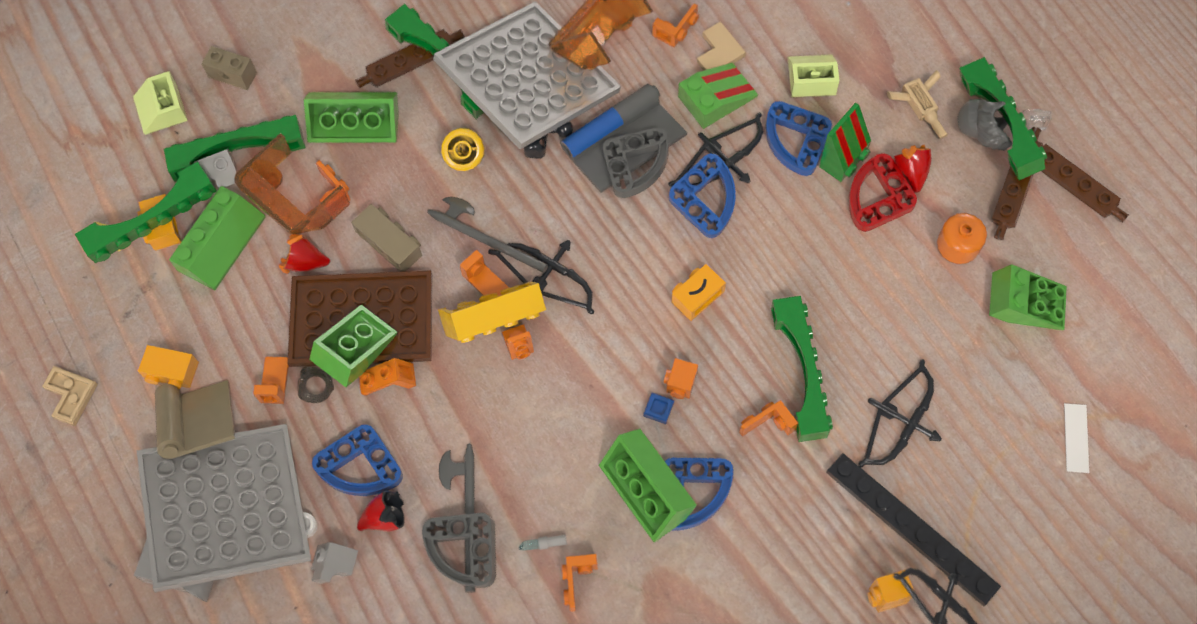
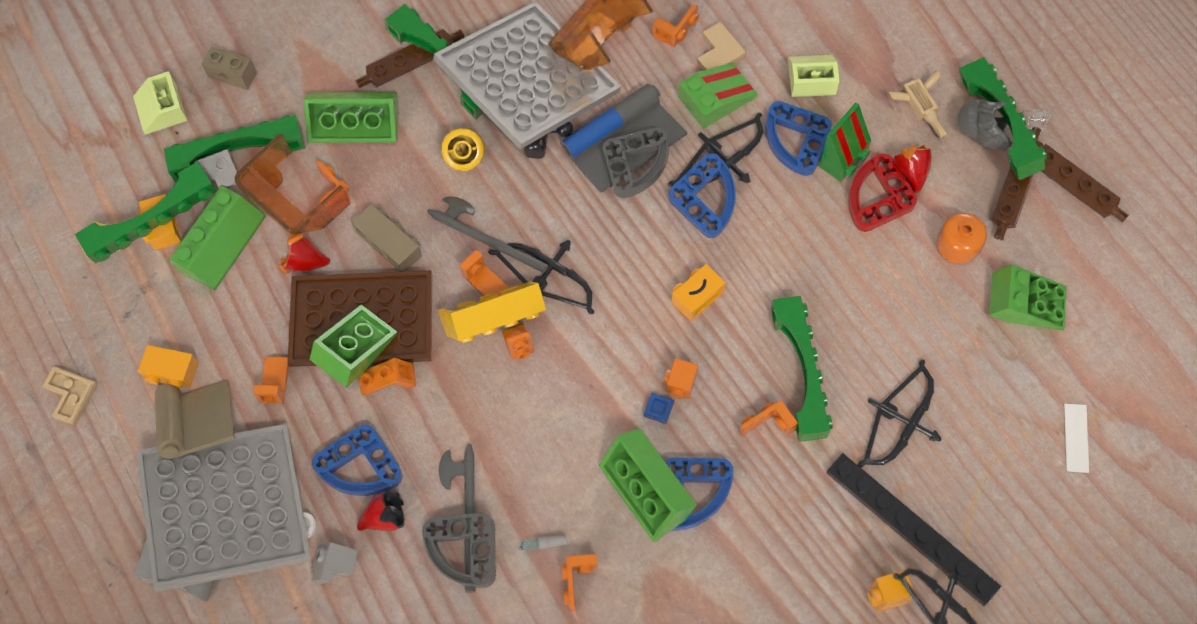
clear smoke piece [297,367,334,404] -> none

